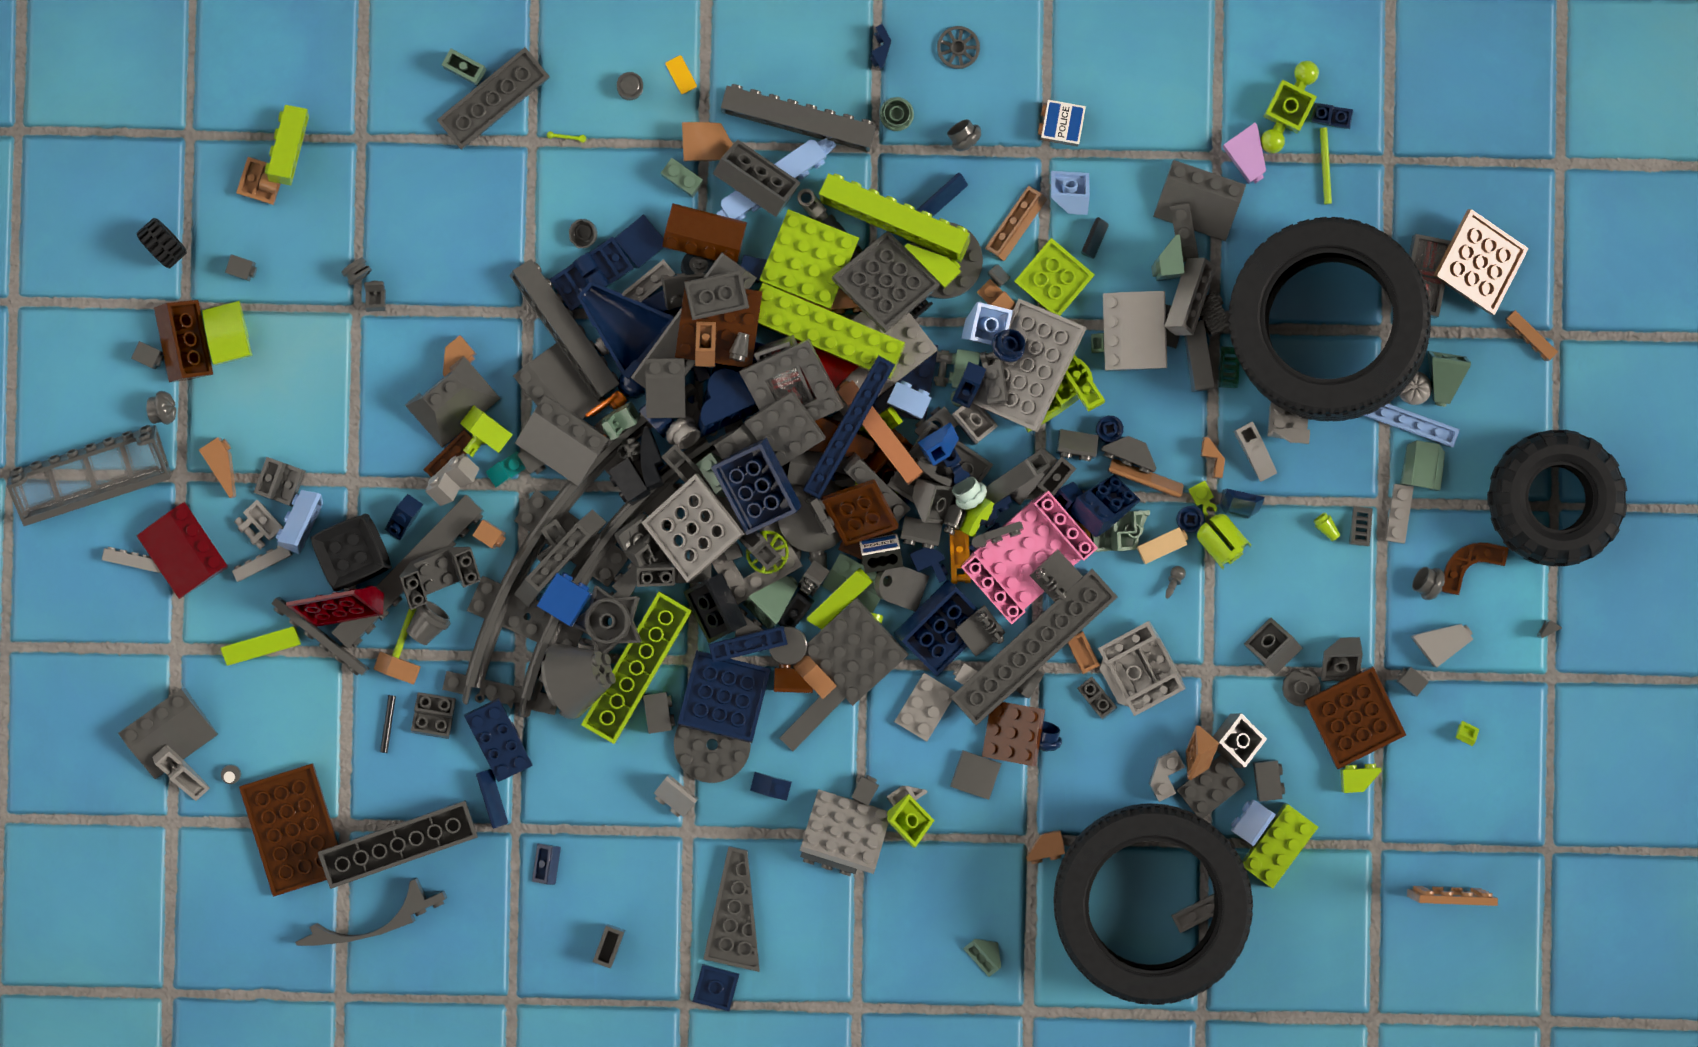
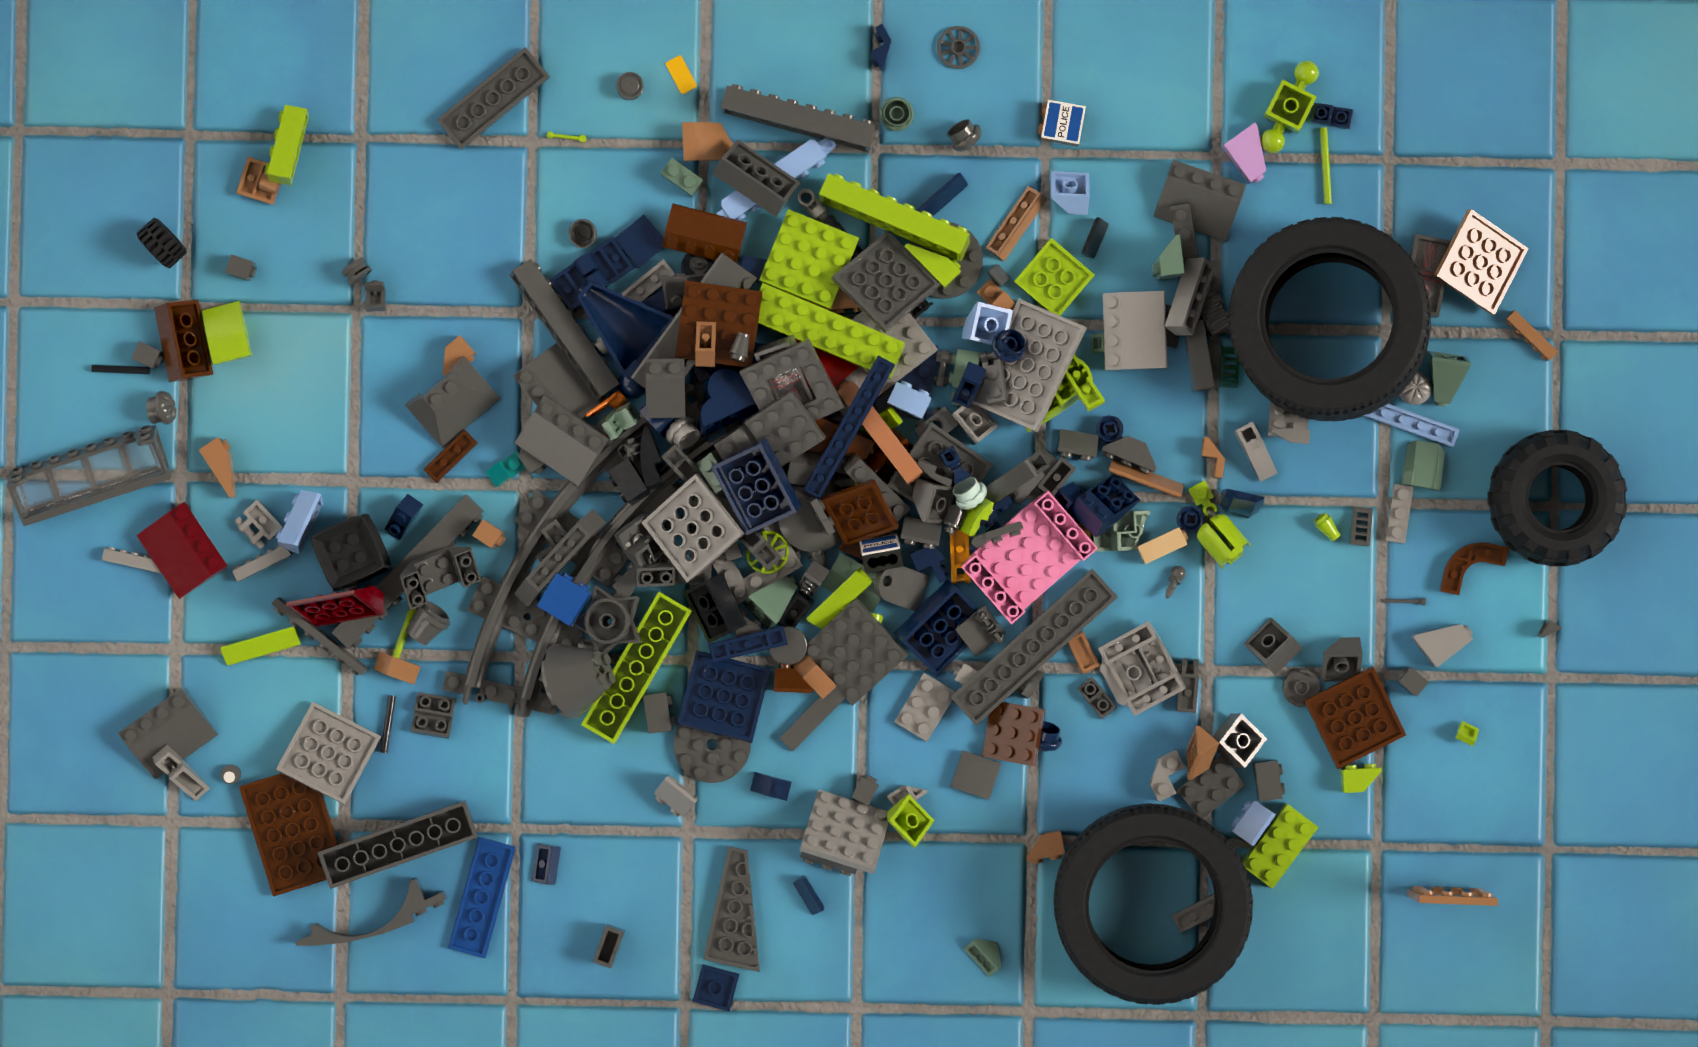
dark grey slope [254,457,306,507] -> none
light grey brick [425,454,479,506] -> none
sand green brick [442,48,487,86] -> none
lime brick [460,405,513,457] -> none
dark blue plate [464,698,533,782] -> none
dark blue slope [476,769,508,829] -> none
dark grey tile [684,270,749,320] -> none
blue slope [918,423,959,466] -> none
dark grey hinge [1030,549,1083,602] -> none
dark grey piece [1412,567,1445,600] -> none
none -> black bar [91,364,150,375]
none -> light grey plate [276,702,381,805]
none -> blue tile [448,836,516,958]
none -> dark blue slope [793,876,825,915]
none -> dark grey hinge [1176,658,1199,713]
none -> dark grey piece [1385,598,1426,605]

